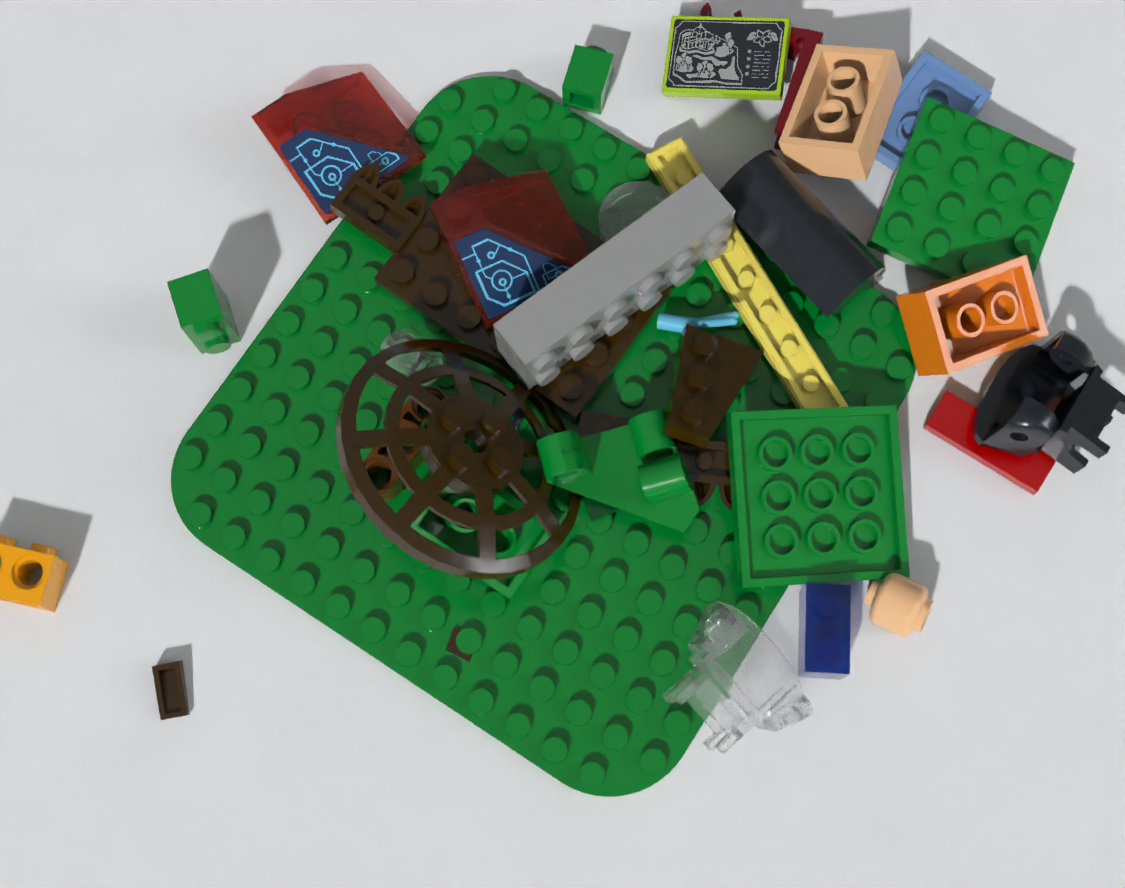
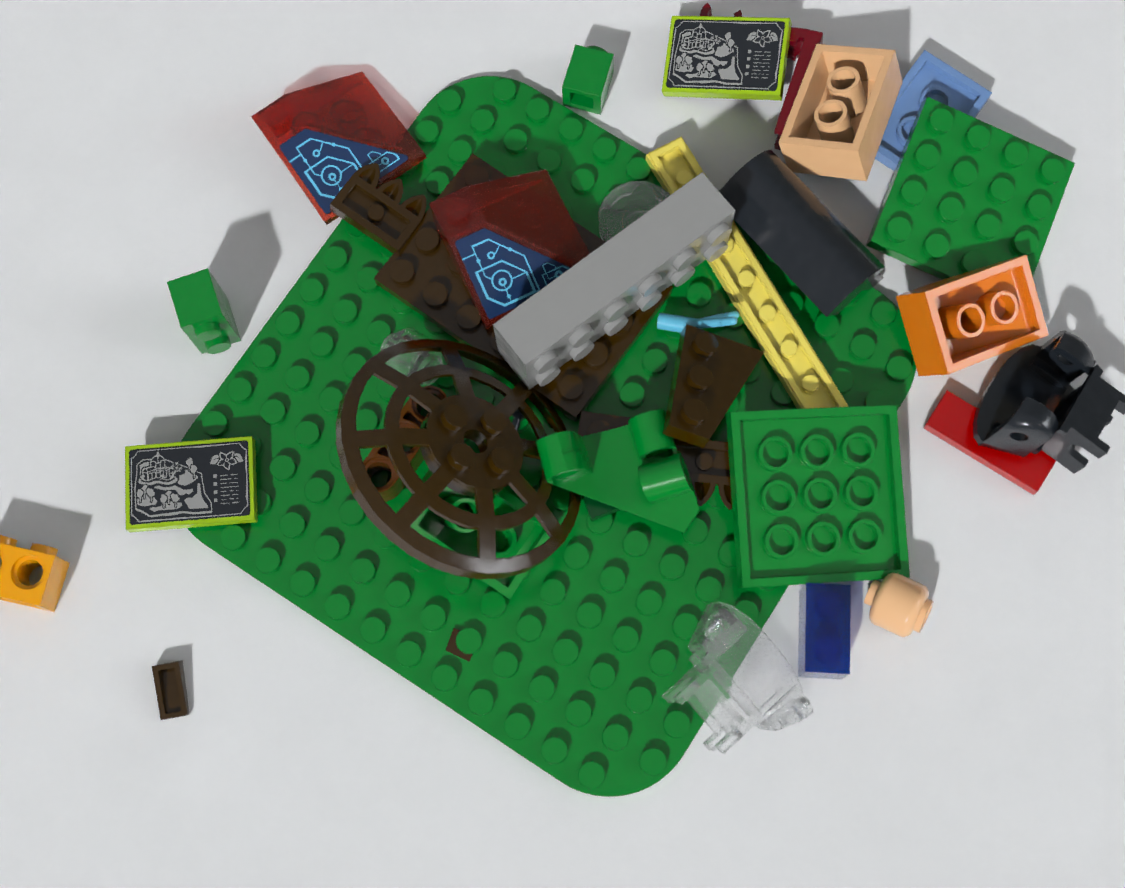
none -> tile [125,436,258,533]

